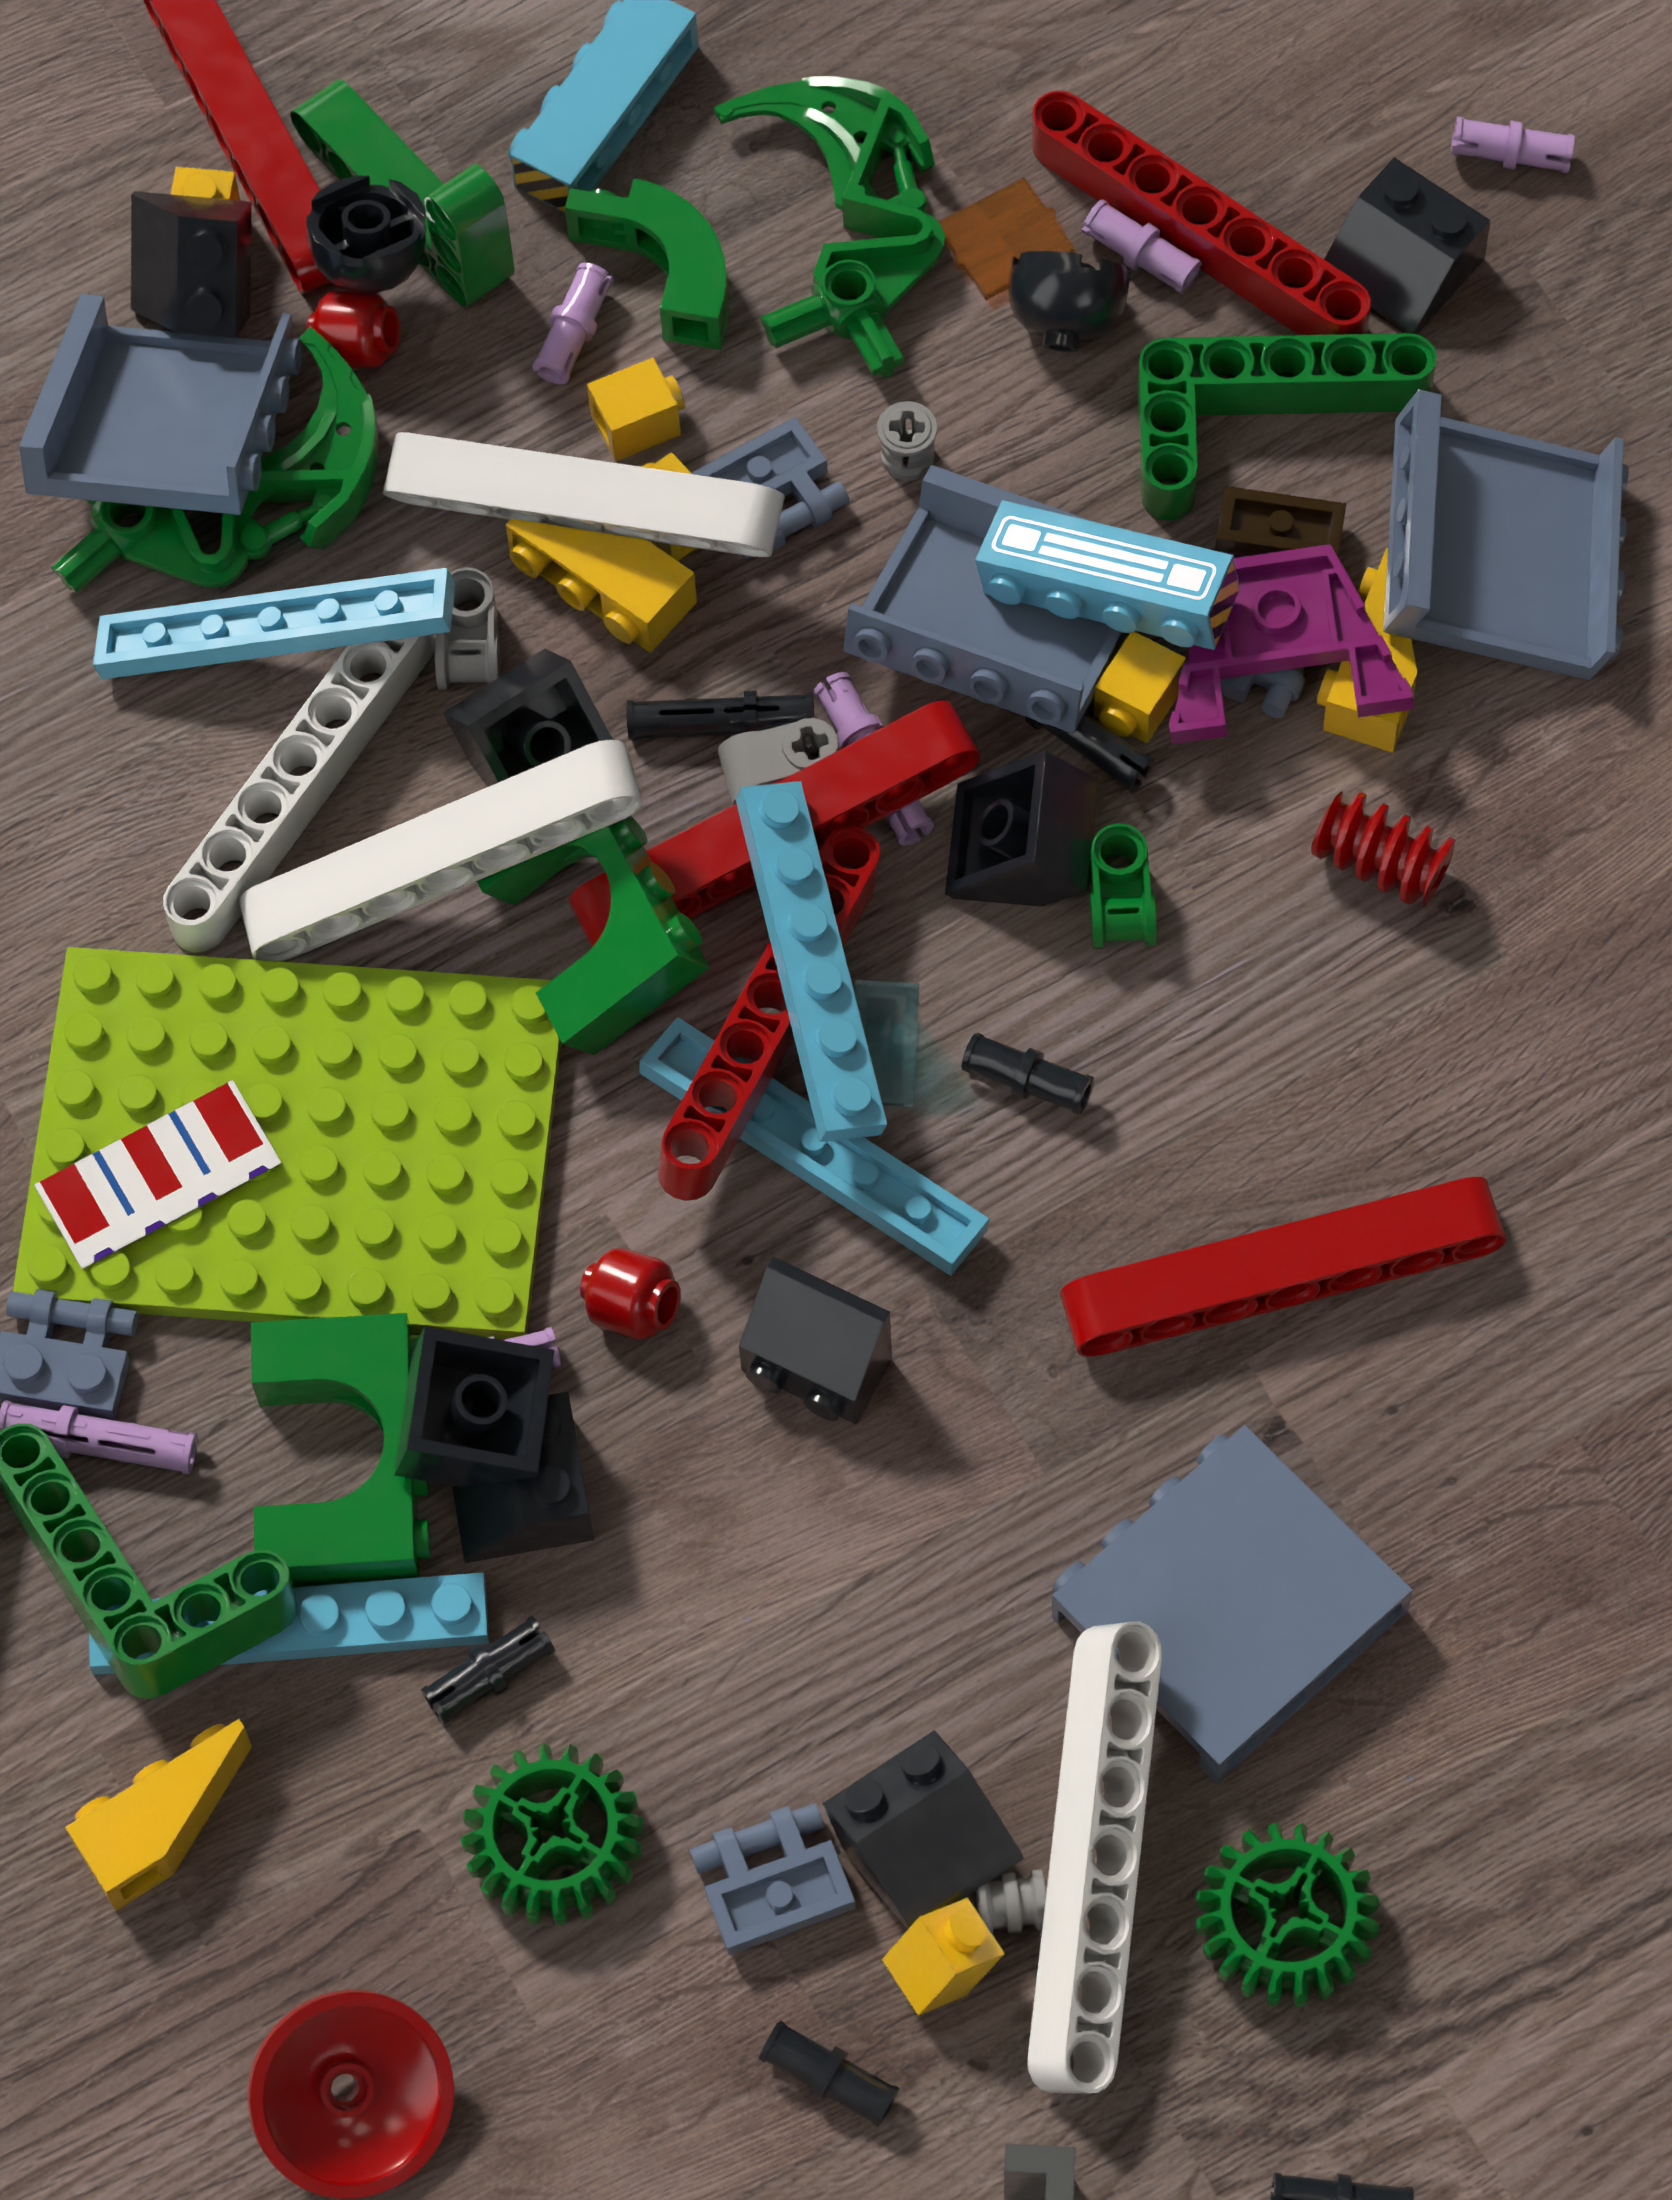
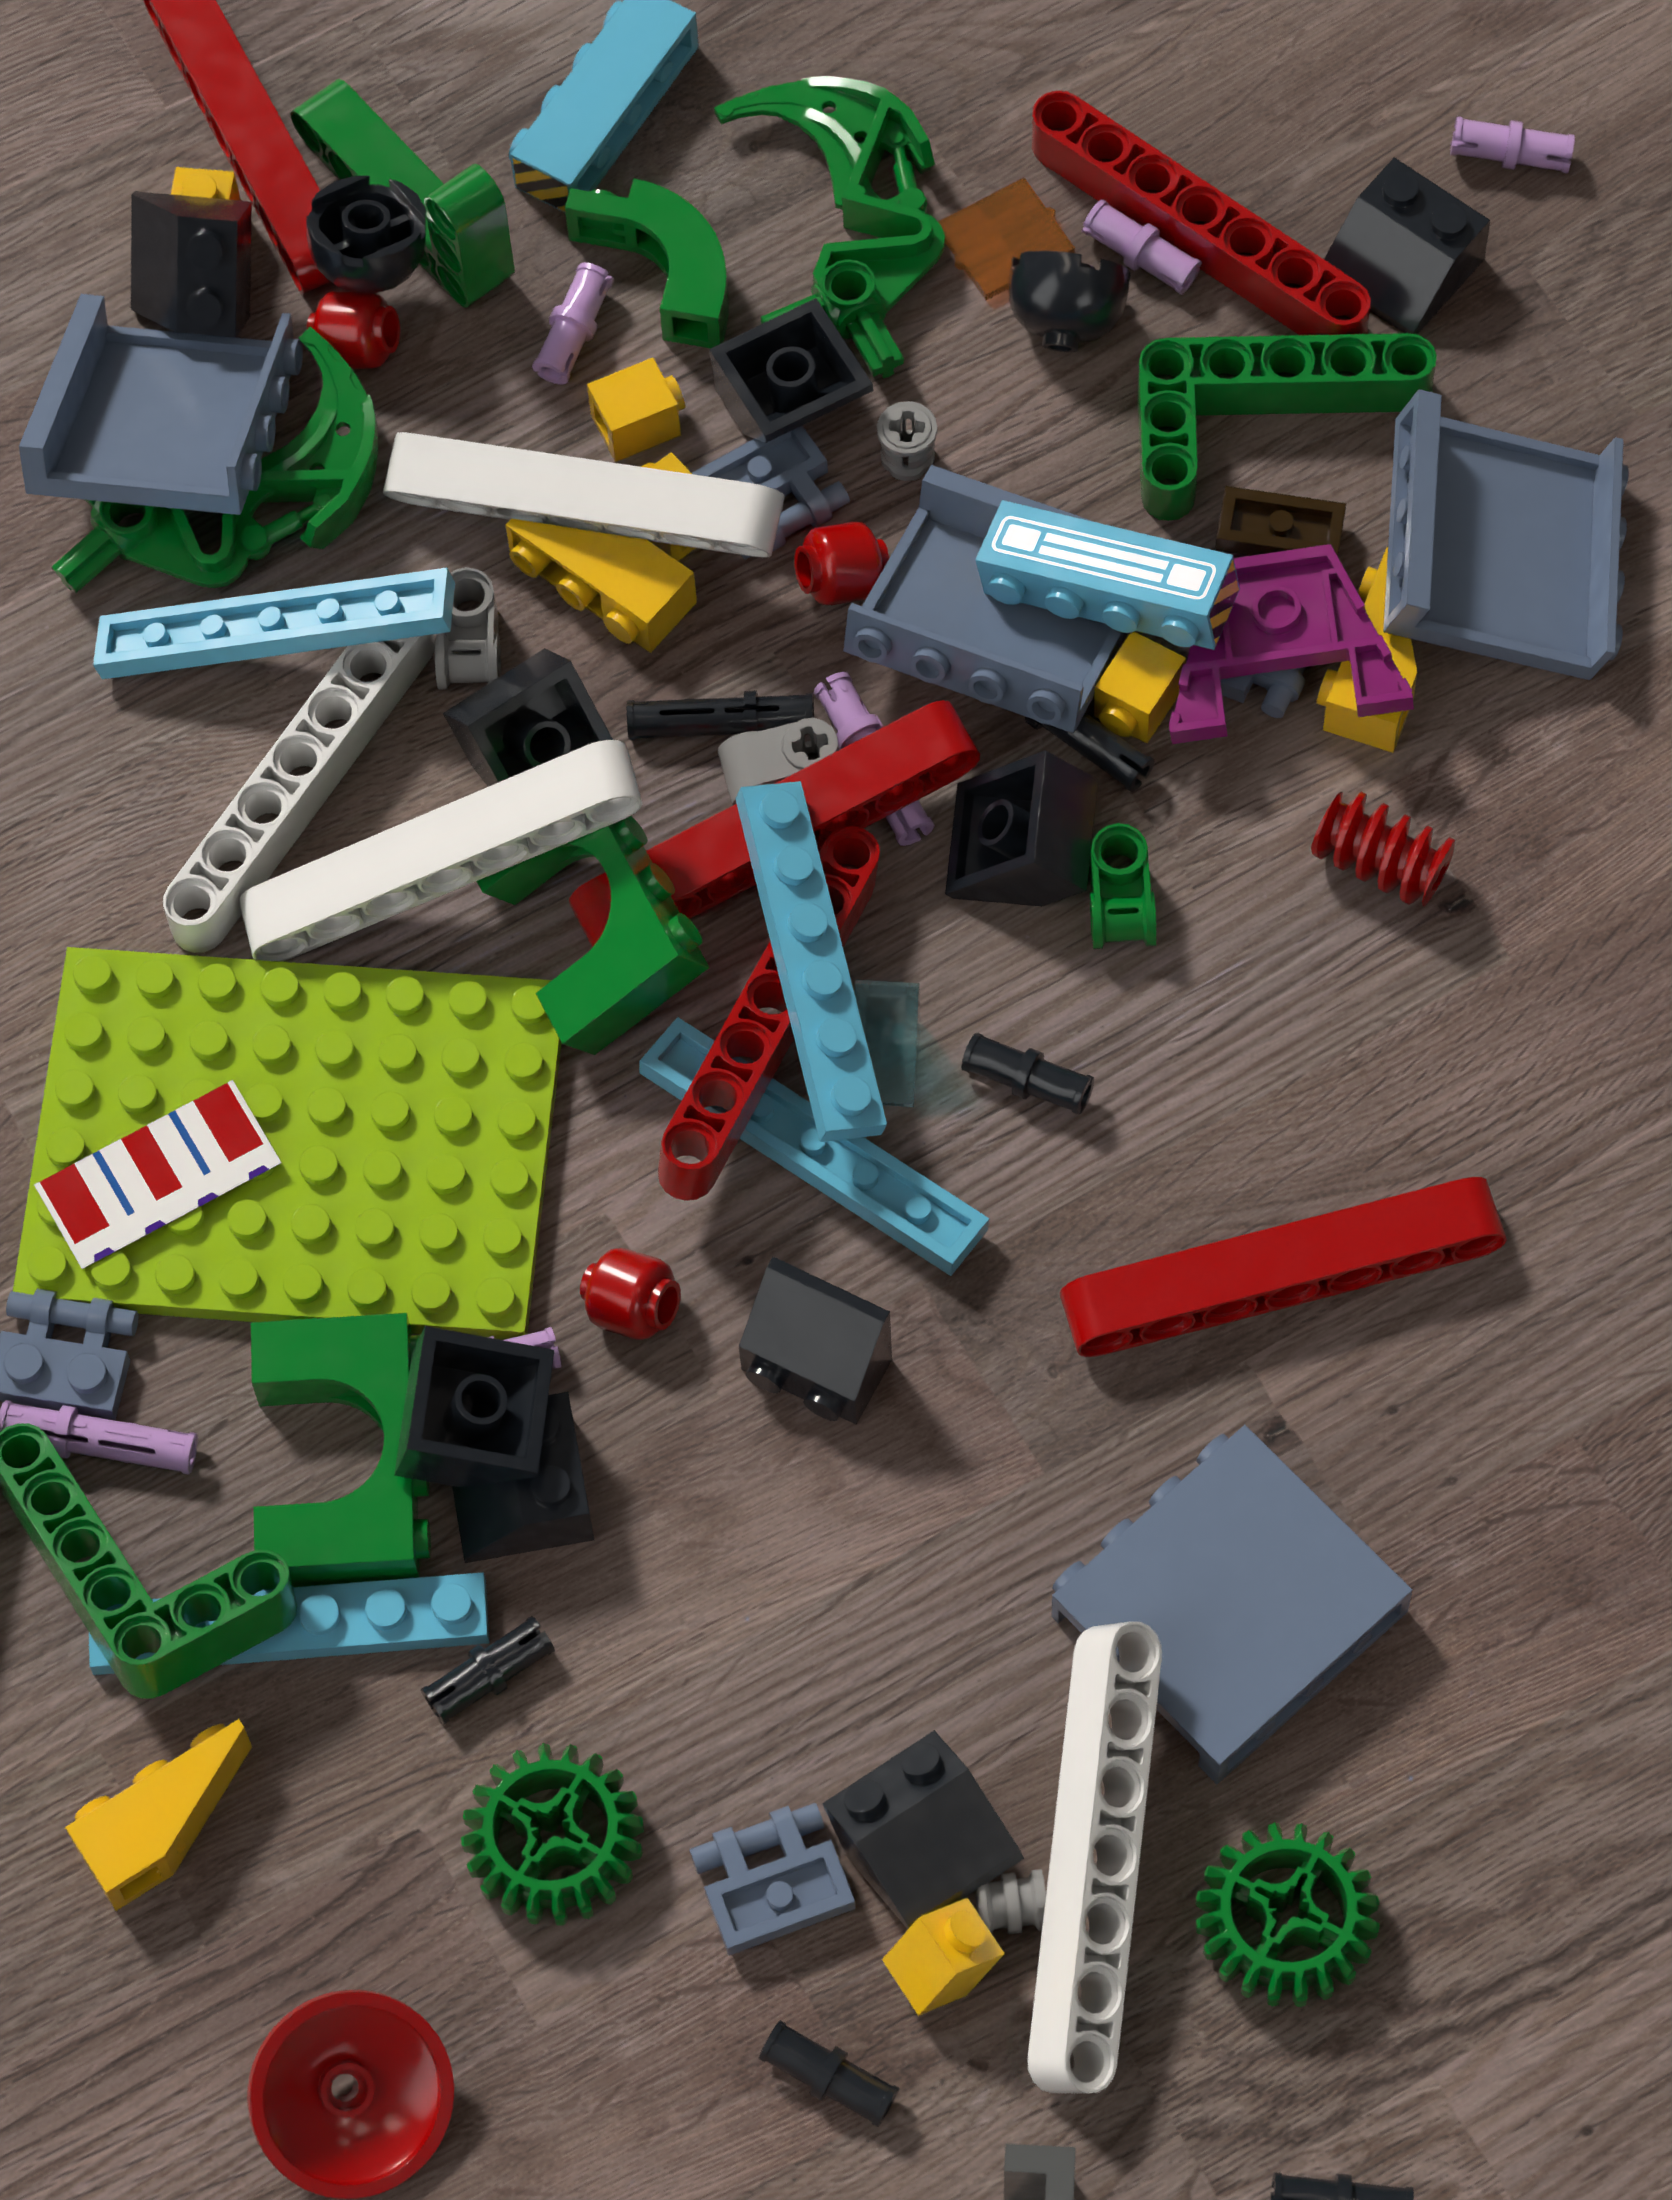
none -> black slope [709,298,874,443]
none -> red head [794,522,890,605]

